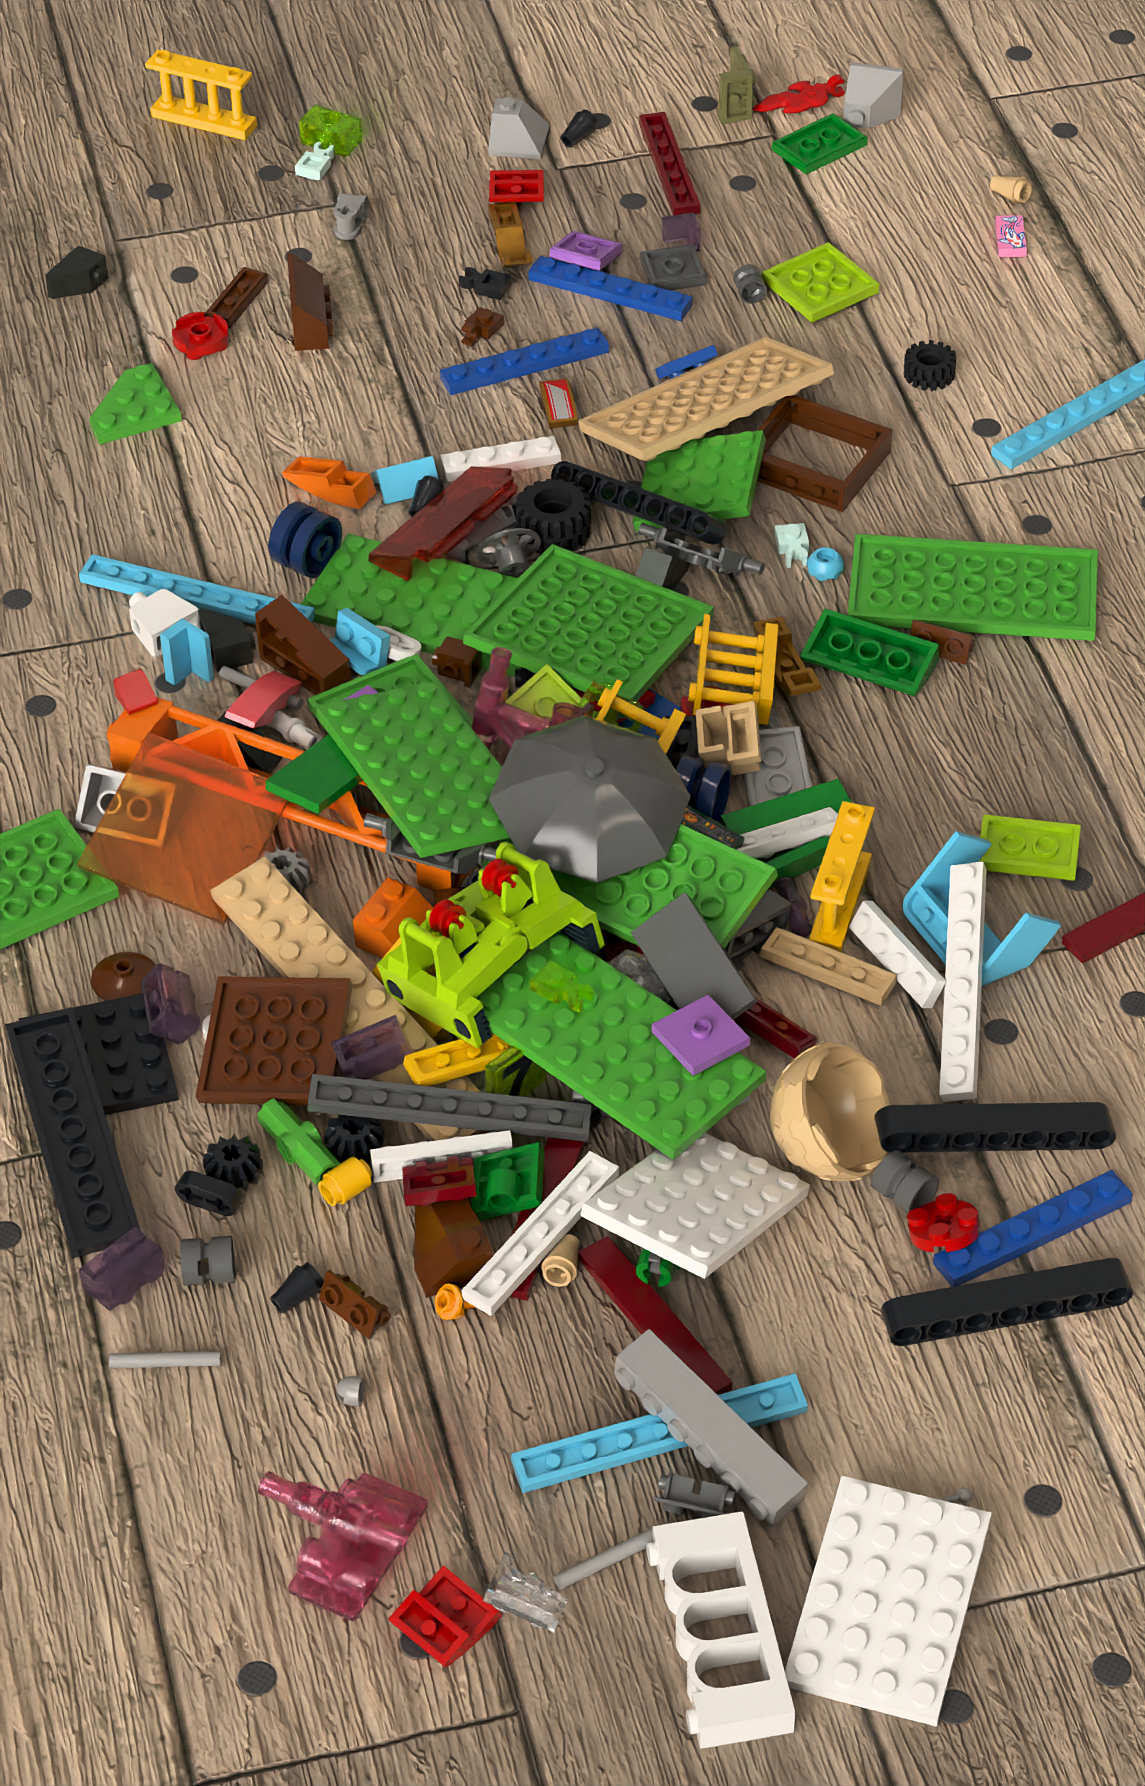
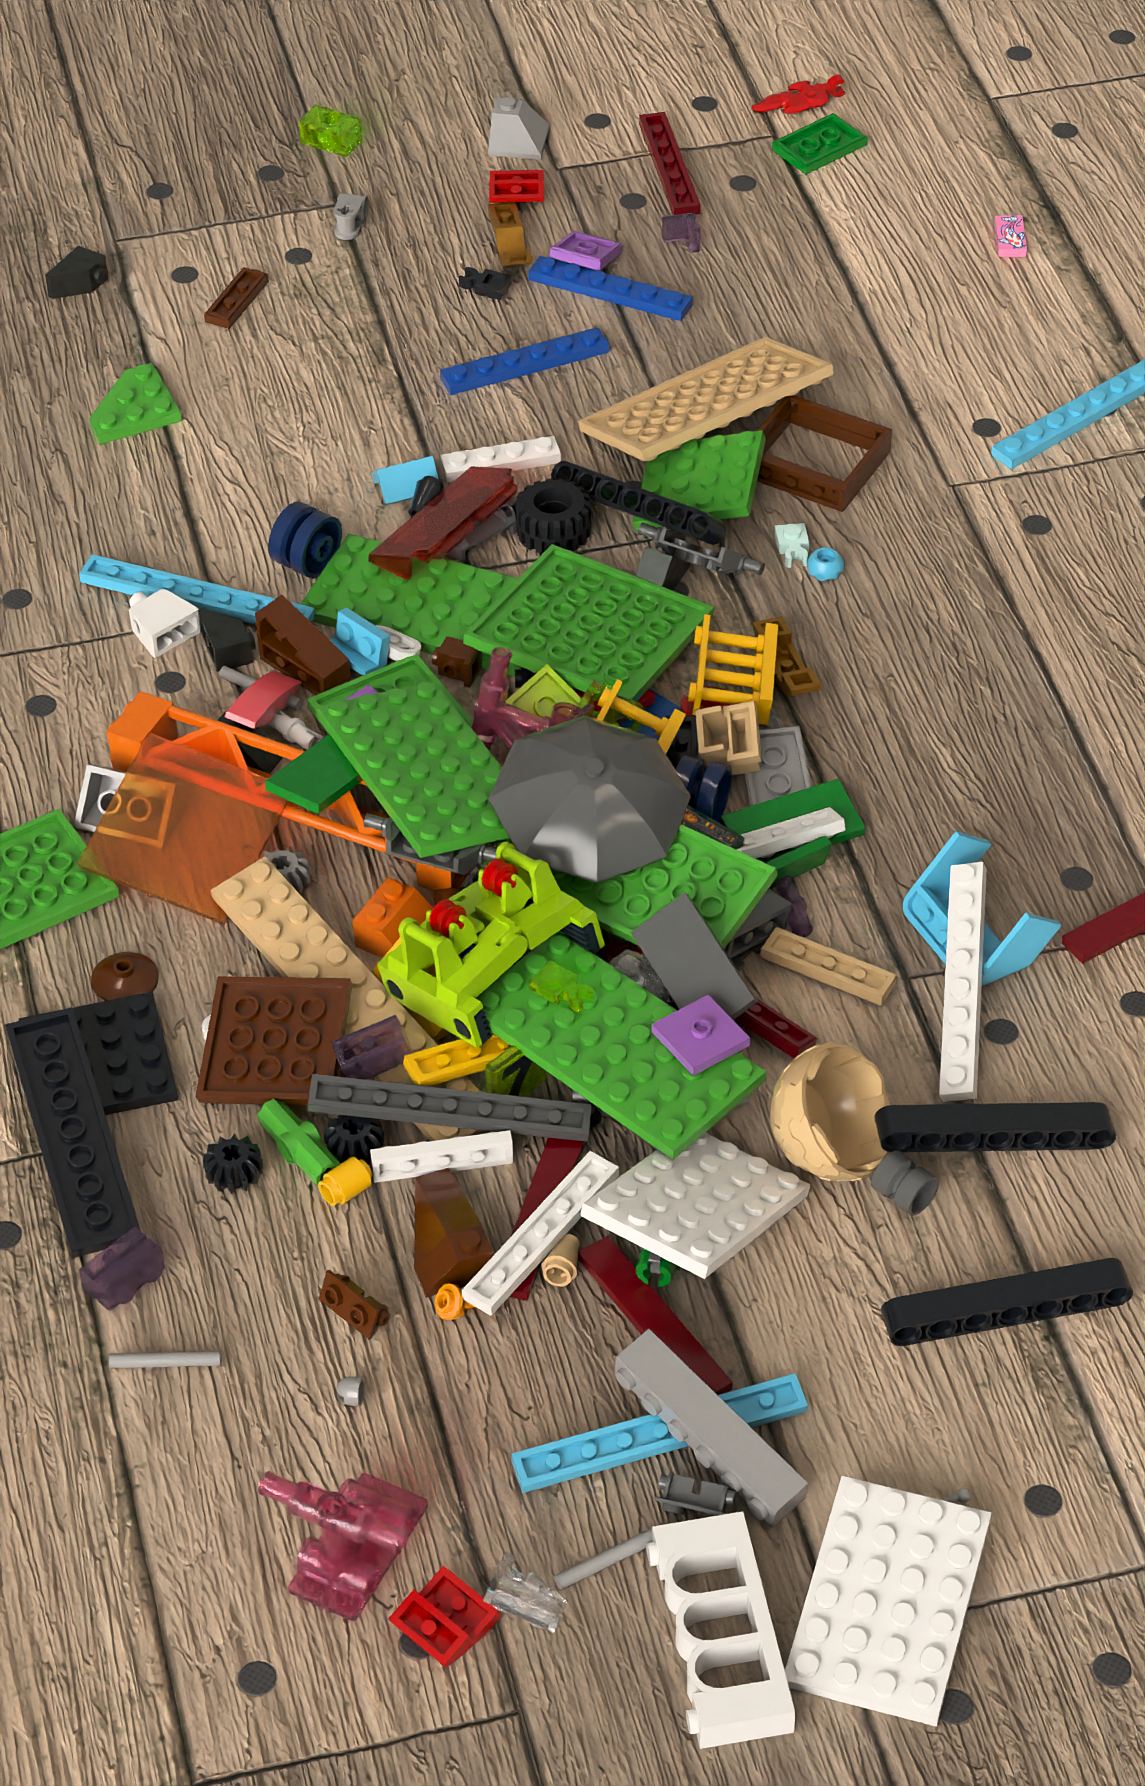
slope [113,669,158,715] -> none
brick [141,963,200,1045] -> none
yellow fence [145,49,257,140] -> none
medium azure panel [160,618,214,685] -> none
red plate [172,312,229,360] -> none
black beam [174,1171,243,1216] -> none
dark grey wheel [180,1236,235,1286] -> none
black cone [270,1262,324,1314] -> none
orange slope [282,456,377,509] -> none
reddish brown slope [287,253,334,351] -> none
light aqua plate [295,142,334,180] -> none
dark red plate [402,1156,477,1206] -> none
reddish brown plate [461,307,504,346] -> none
green plate [471,1142,545,1221] -> none
flat silver wheel [476,528,541,578] -> none
slope [539,378,578,429] -> none
black cone [560,110,598,147] -> none
dark grey tile [640,244,707,290] -> none
blue plate [655,345,718,379] -> none
olive bracket [718,46,756,124] -> none
dark grey wheel [733,264,767,304] -> none
lime plate [762,242,879,323] -> none
green slope [800,608,940,696] -> none
yellow fence [809,801,875,953] -> none
light grey slope [843,62,904,128] -> none
bright green plate [848,534,1098,641] -> none
white plate [849,900,947,1008] -> none
black tyre [904,340,956,391] -> none
red plate [907,1193,980,1252] -> none
reddish brown hinge [910,619,975,665] -> none
blue plate [933,1170,1133,1287] -> none
lime plate [978,814,1081,881] -> none
tan cone [990,175,1032,204] -> none

